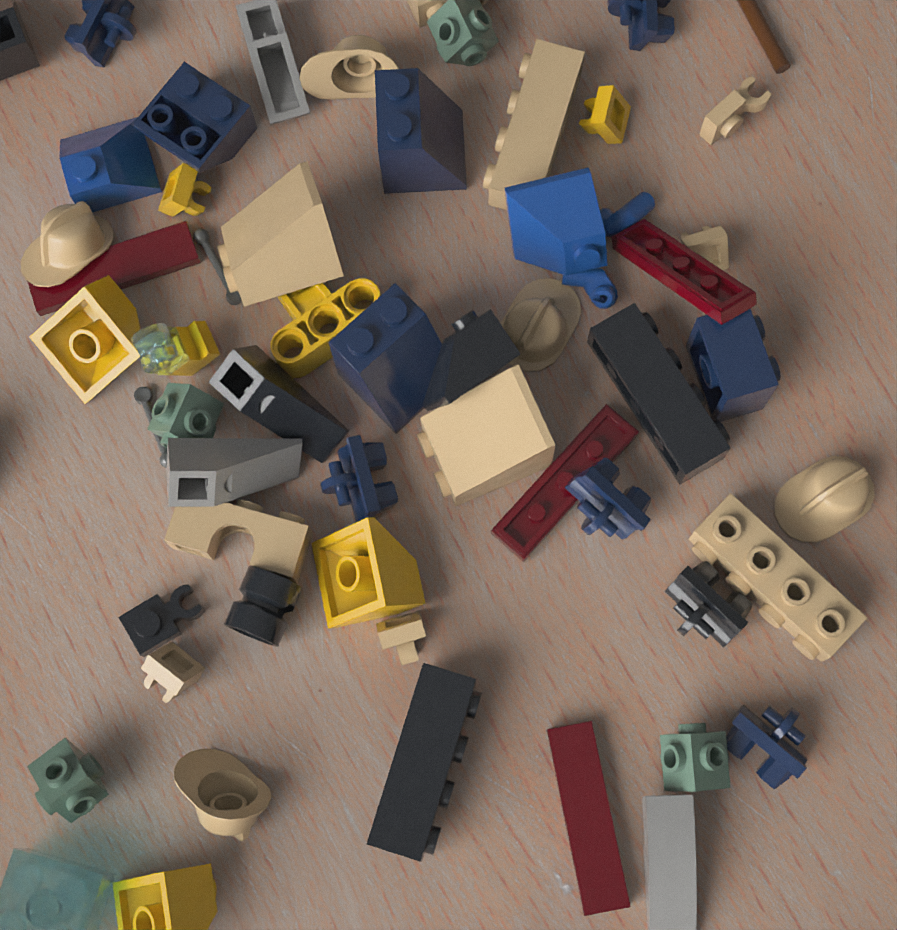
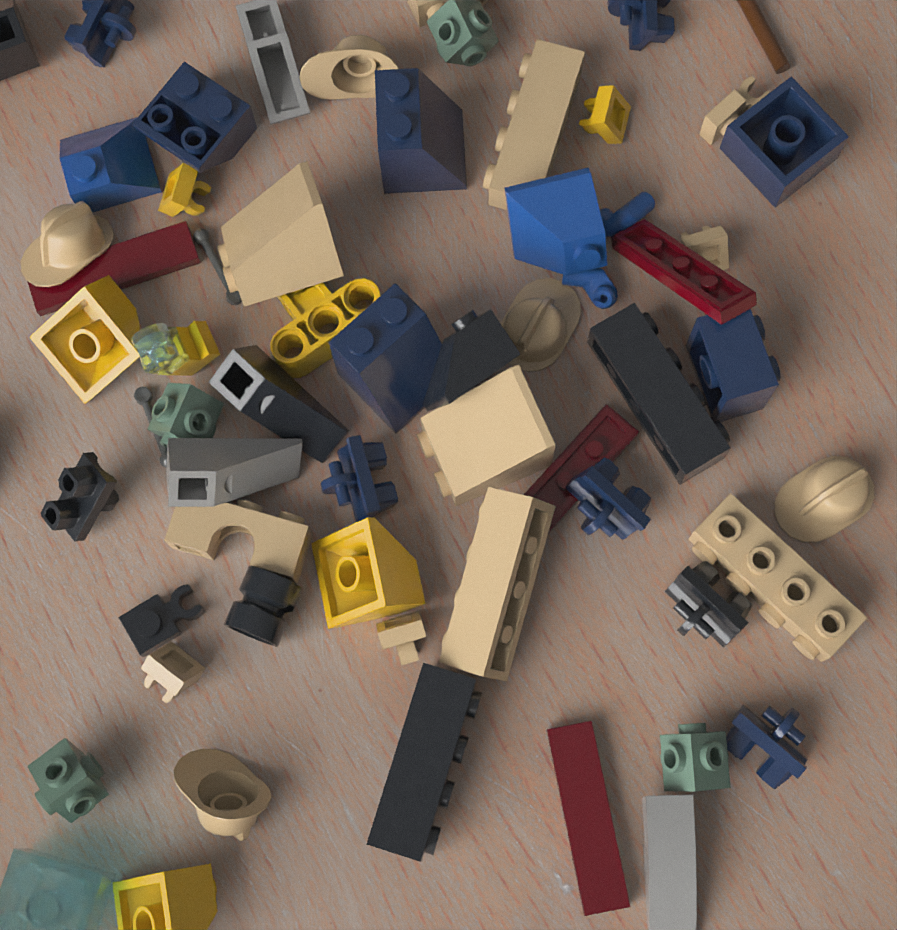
none -> black hips [41,452,119,542]
none -> tan brick [439,487,556,681]
none -> dark blue brick [720,76,849,208]

